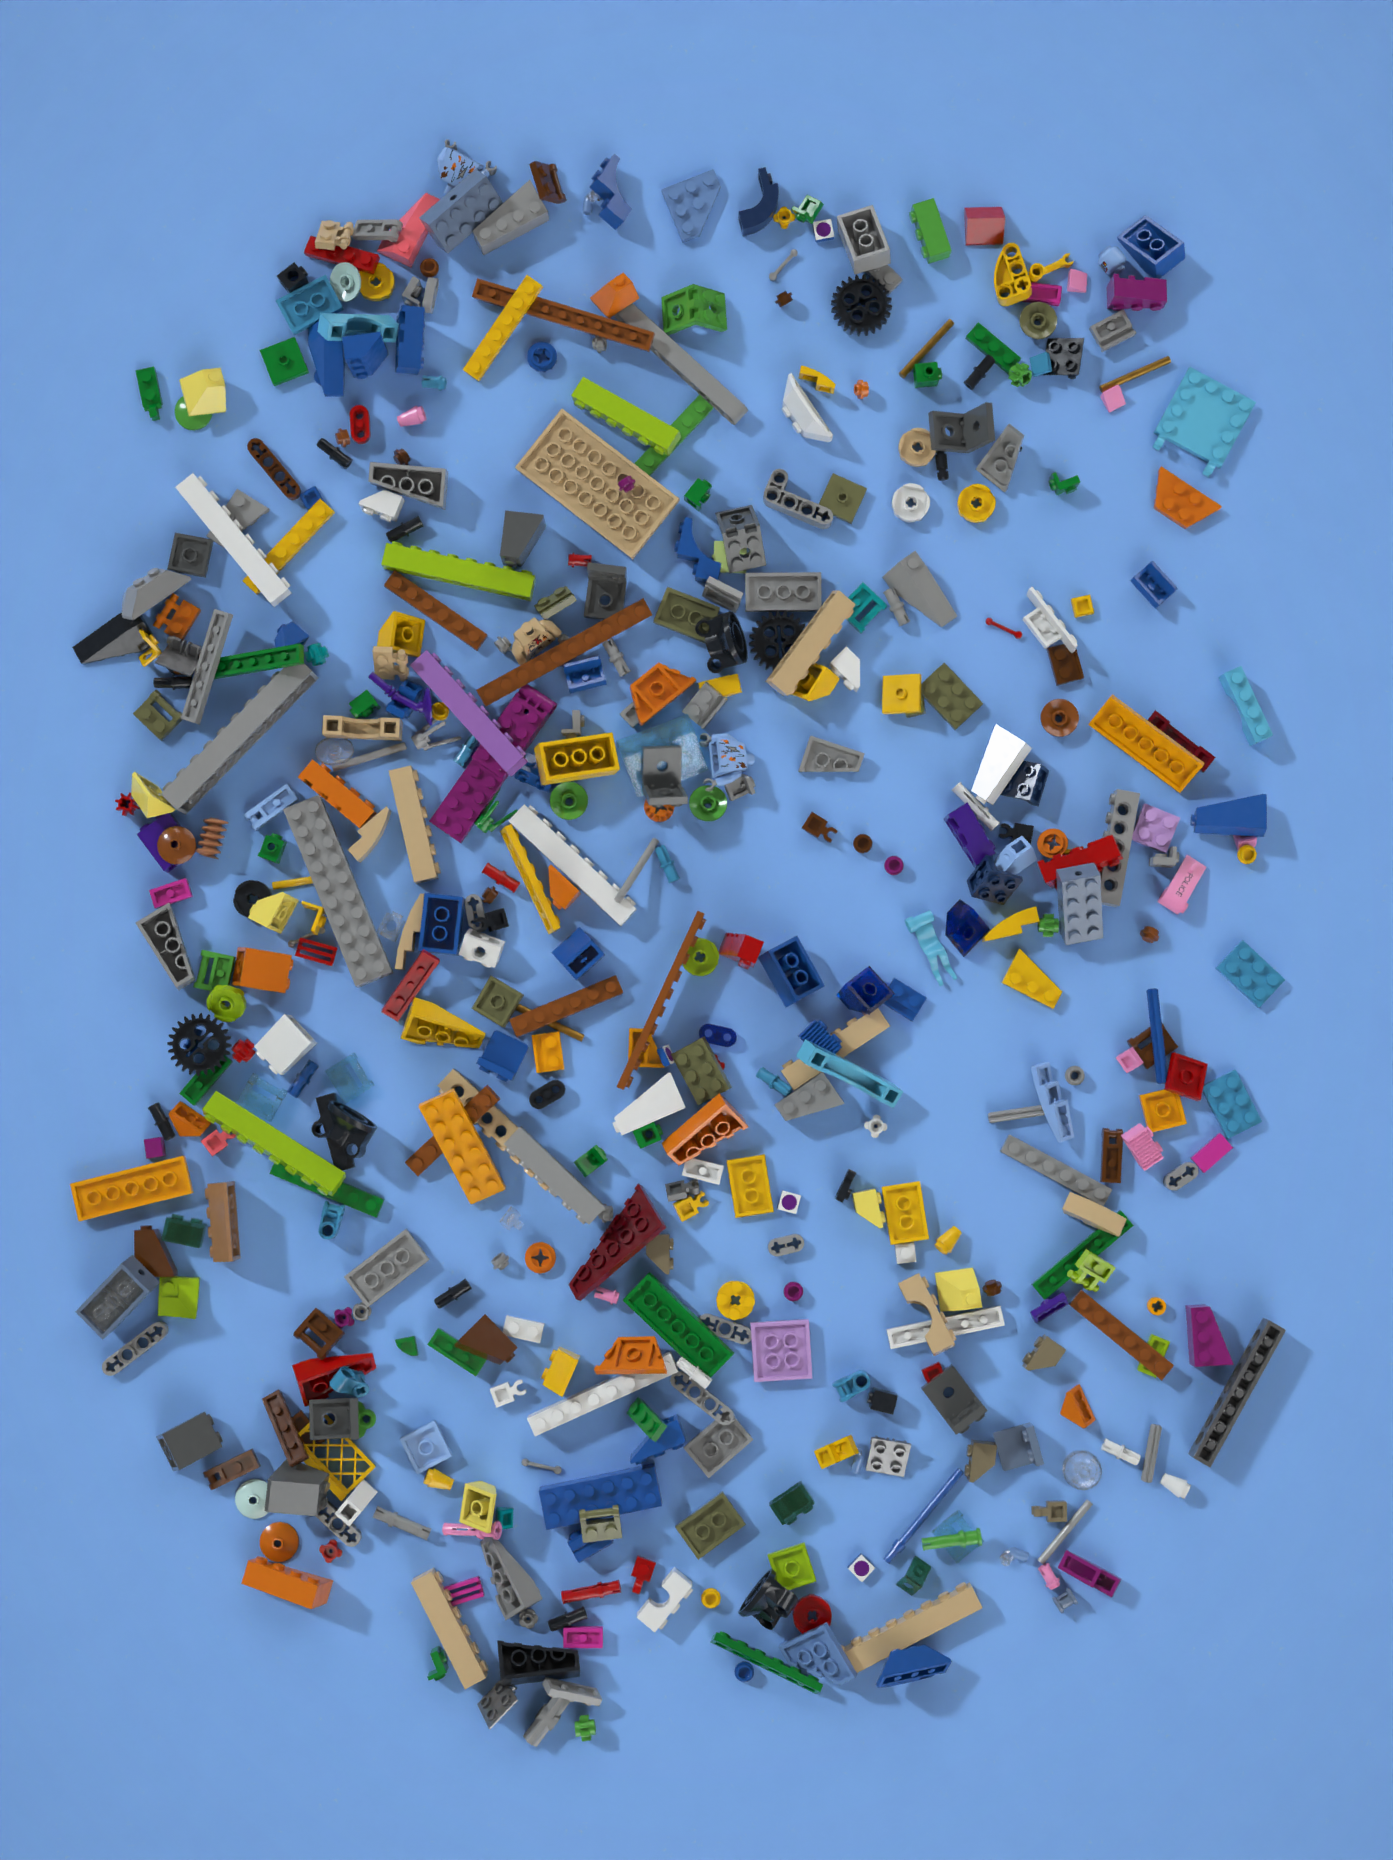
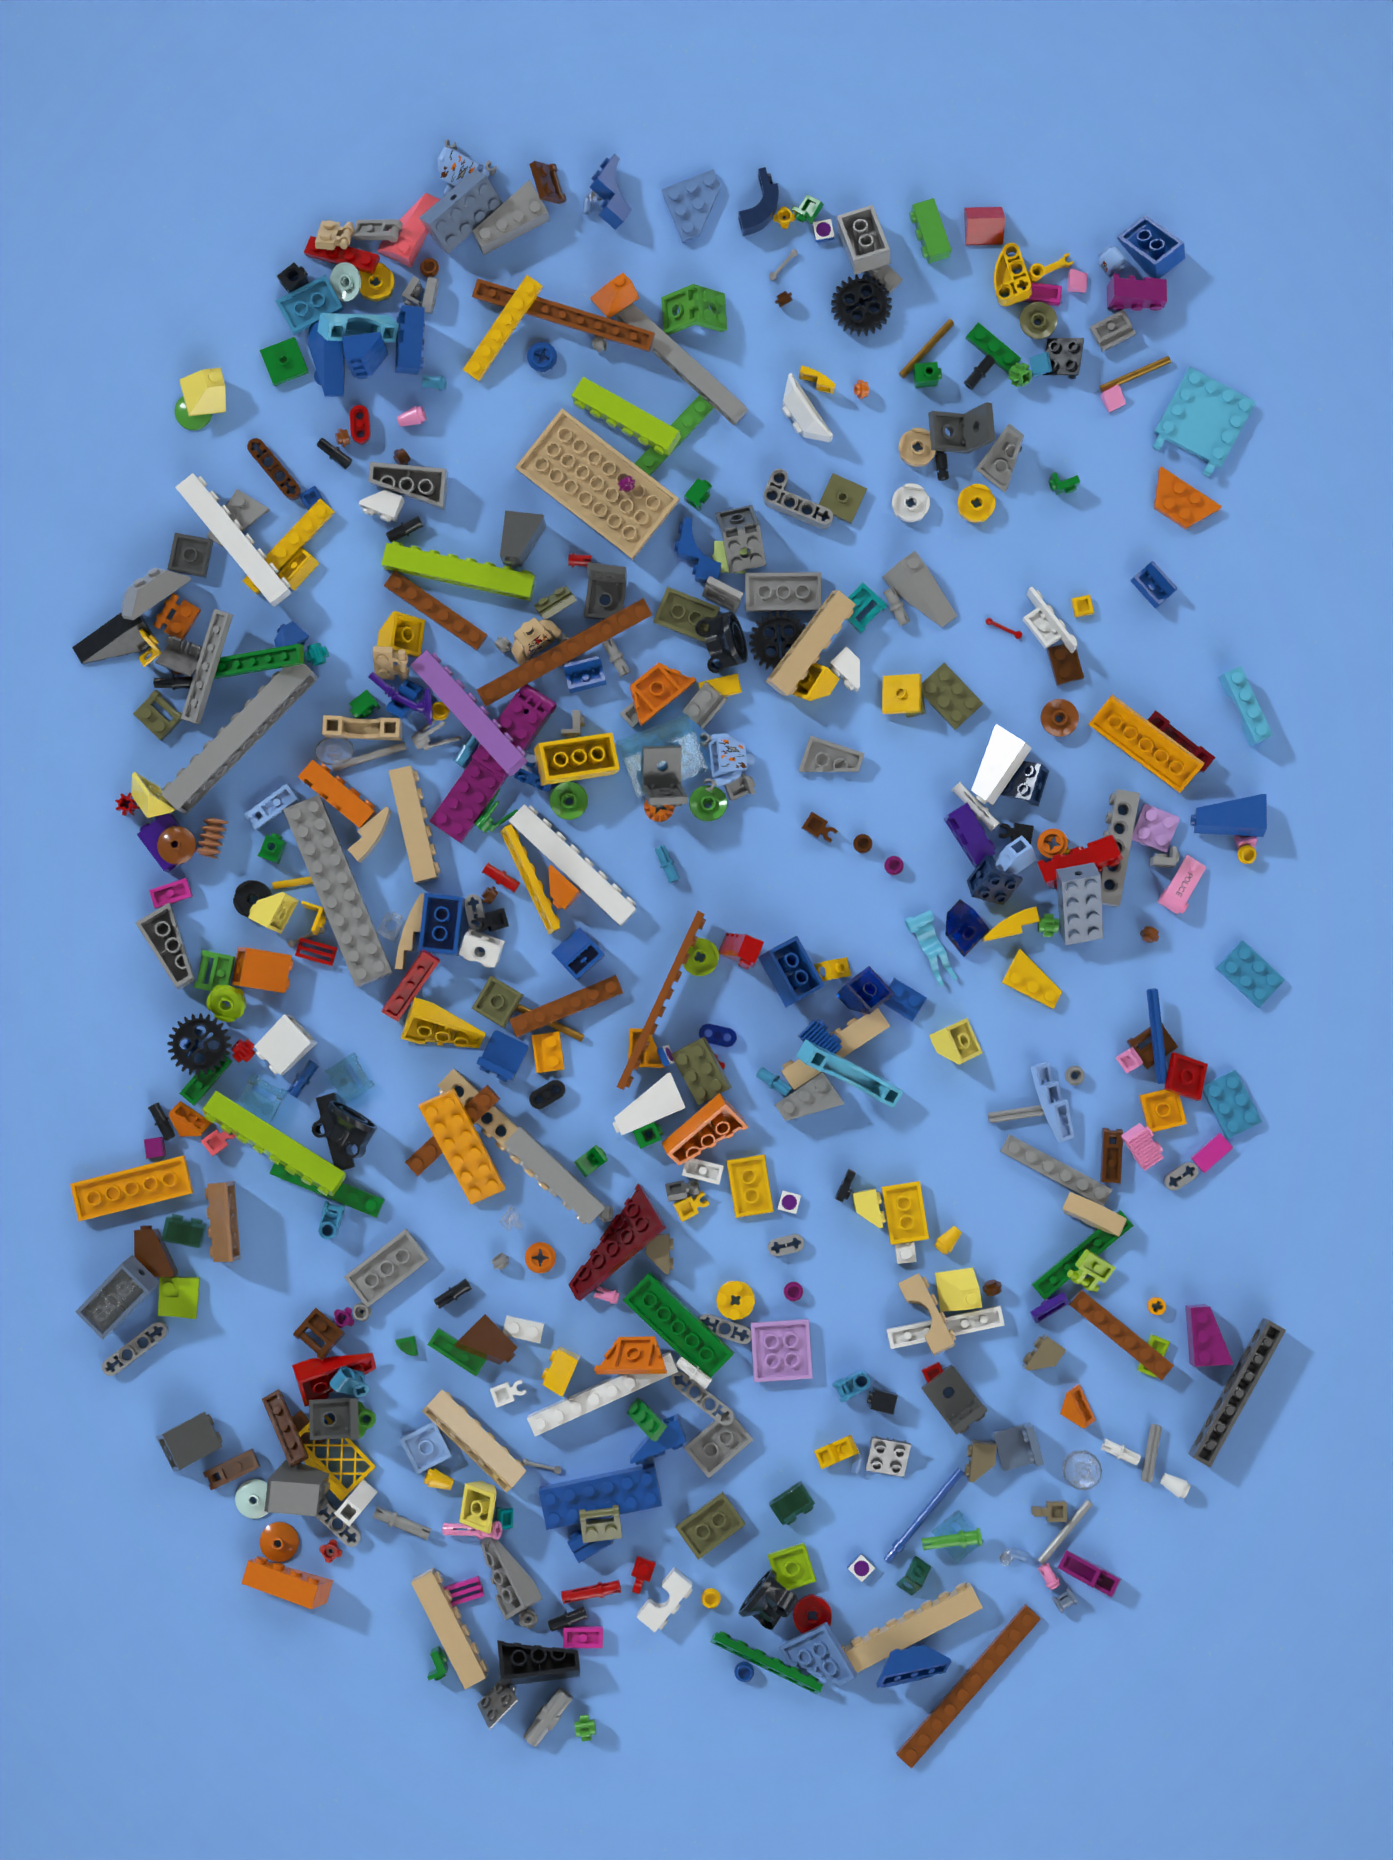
green hinge [135,366,163,421] -> none
light grey plate [542,1677,602,1706] -> none
light grey bar [614,838,659,903] -> none
white plate [864,1115,887,1138] -> none
none -> yellow slope [277,548,319,590]
none -> tan brick [422,1390,527,1492]
none -> yellow bracket [813,957,851,982]
none -> dark orange plate [896,1604,1041,1769]
none -> light yellow slope [929,1018,983,1065]

